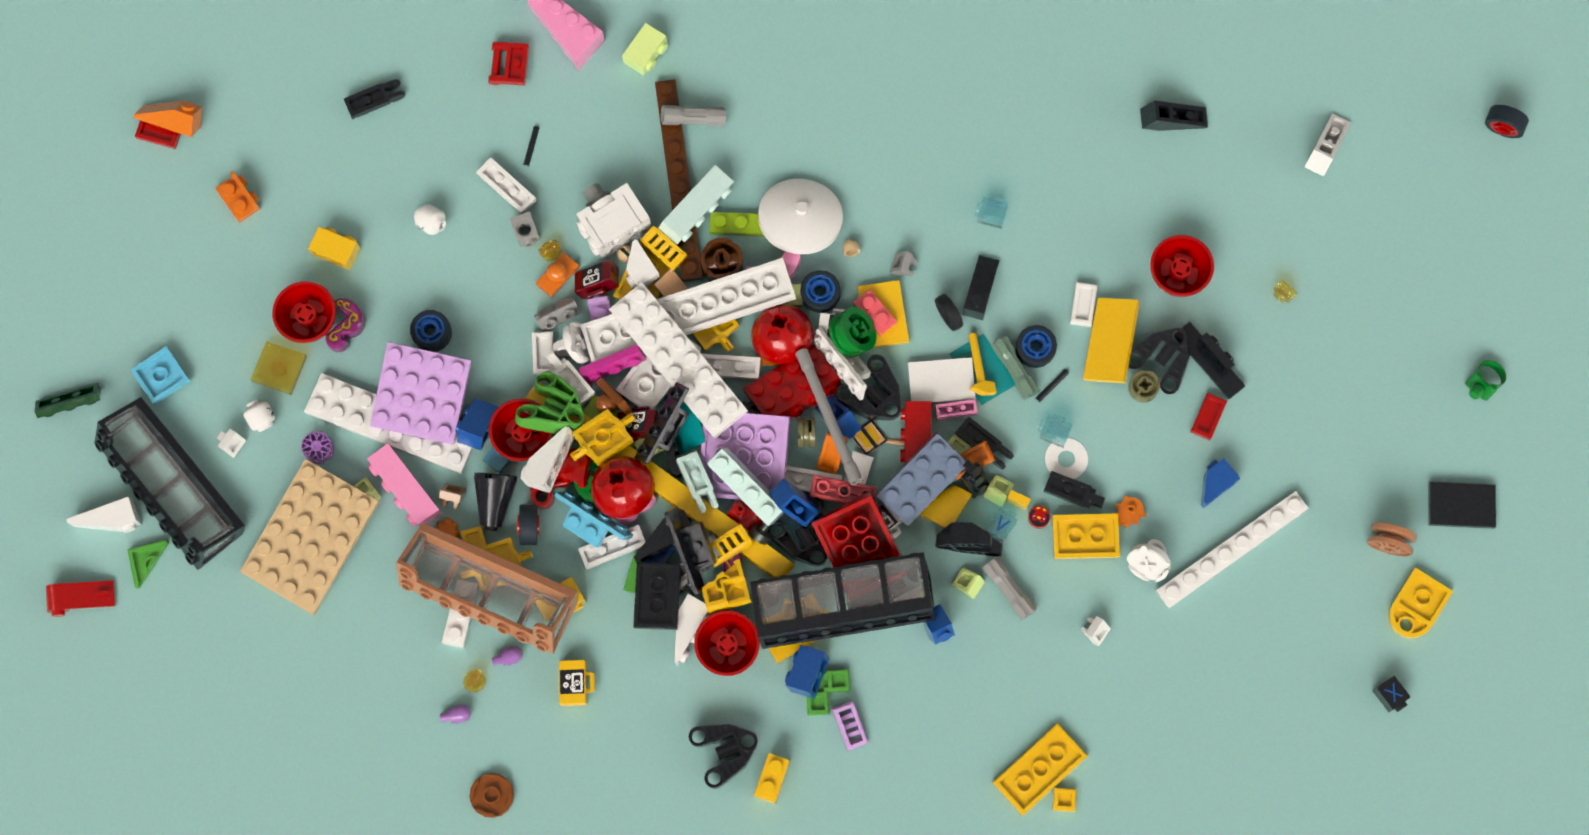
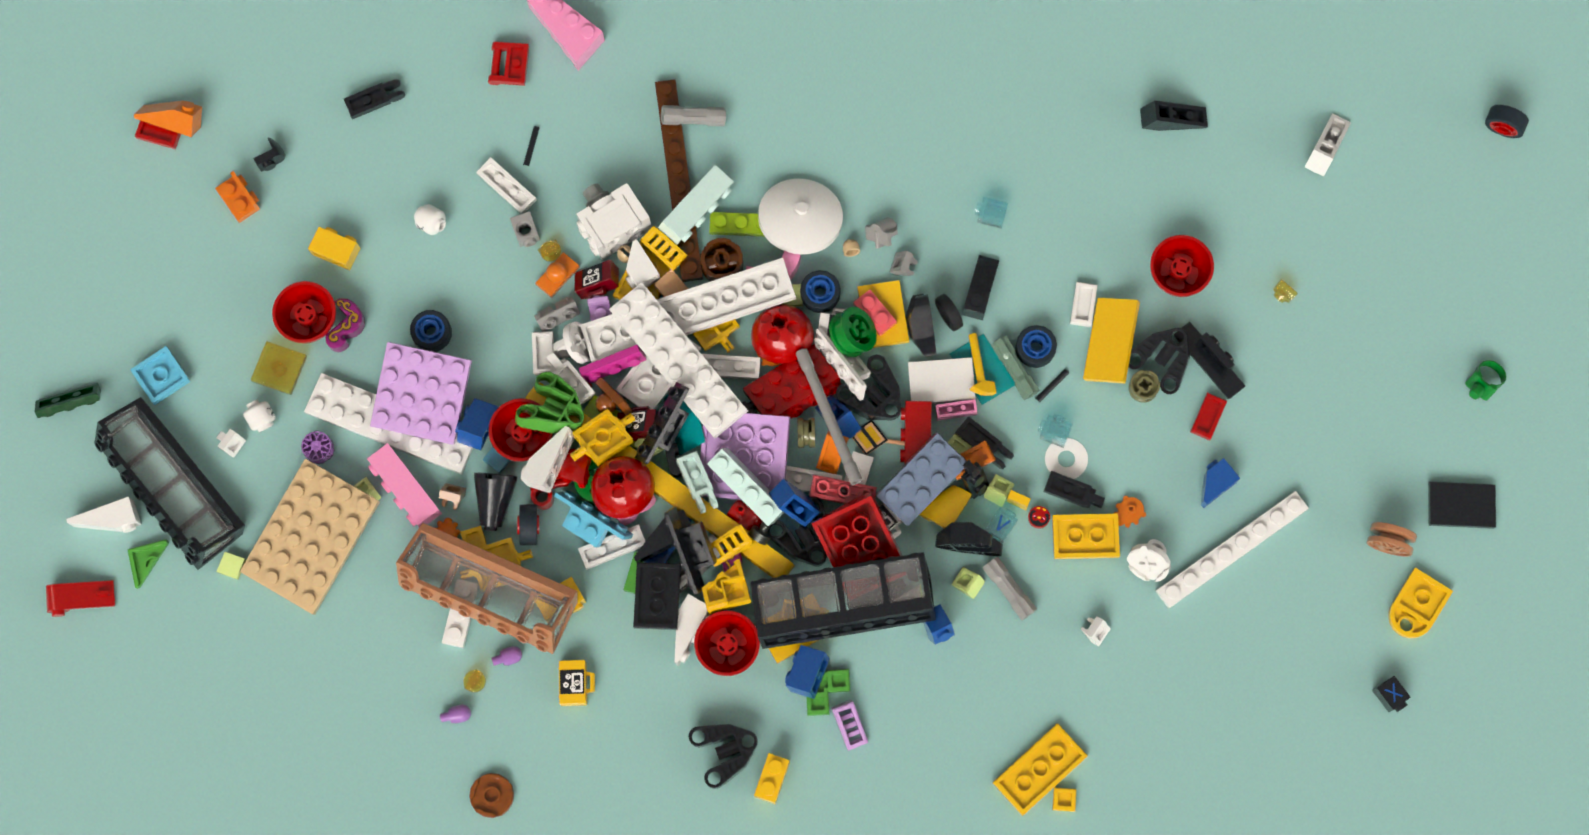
yellowish green brick [622,23,668,75] -> none
none -> yellowish green tile [217,552,246,580]
none -> black plate [253,137,286,172]
none -> light grey piece [865,217,897,249]
none -> black connector [905,293,936,357]

